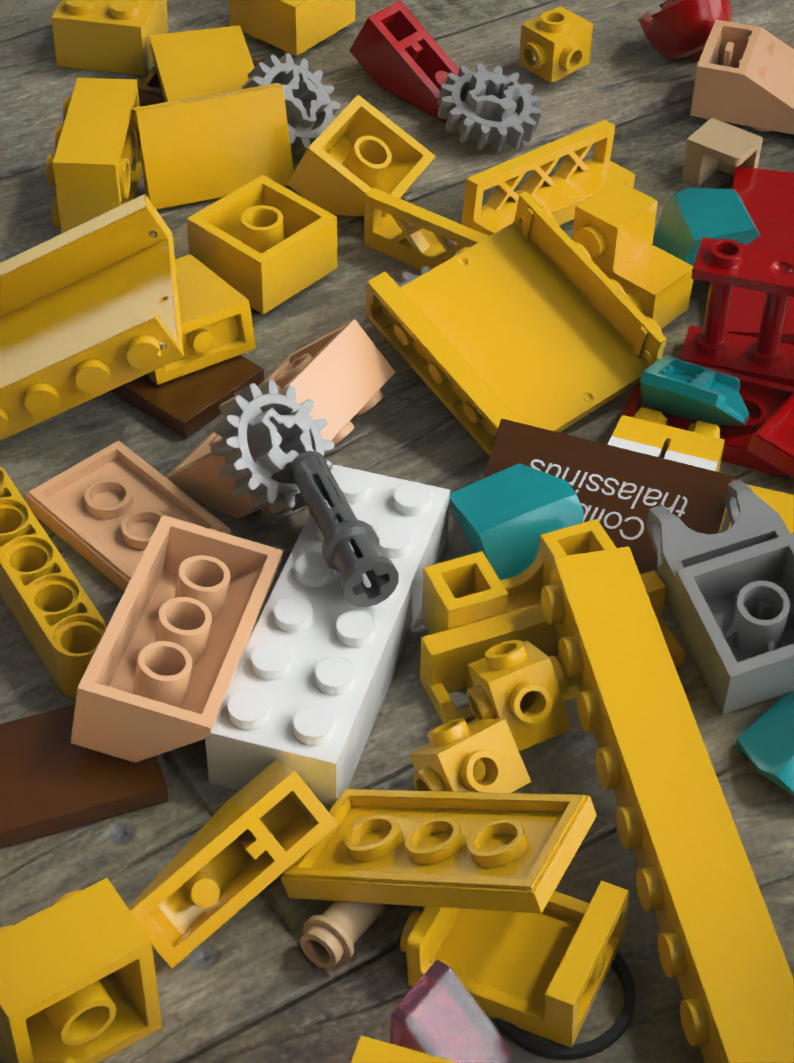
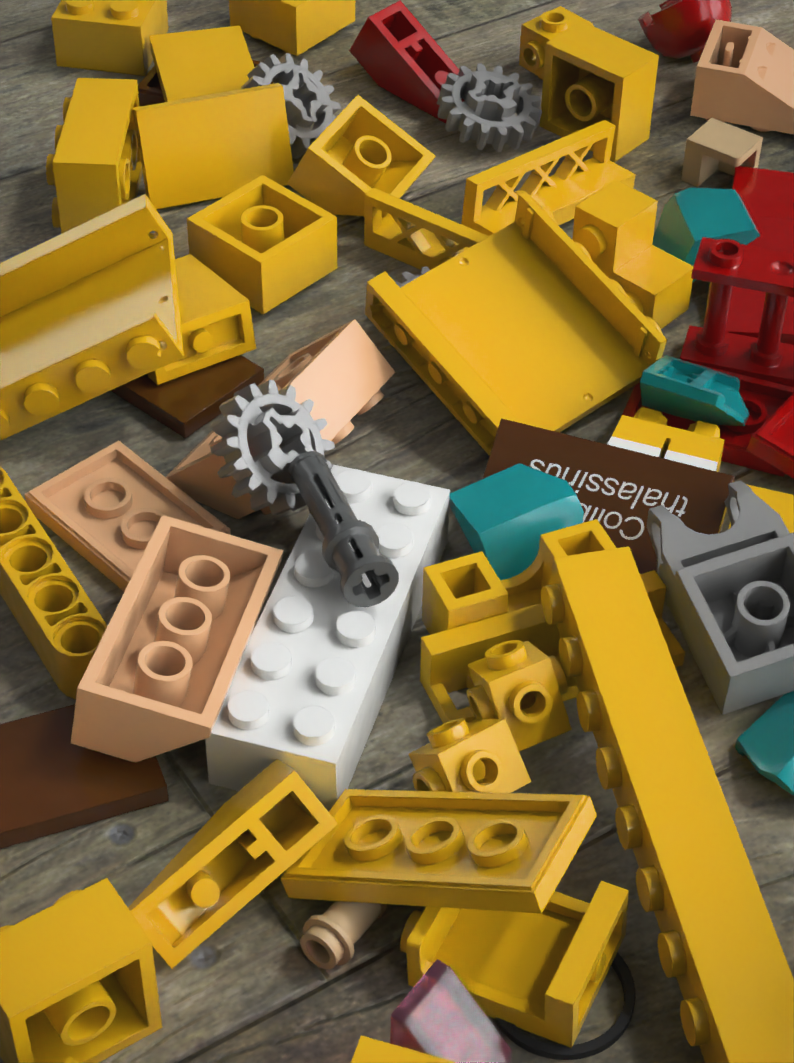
none -> yellow brick [540,21,659,162]

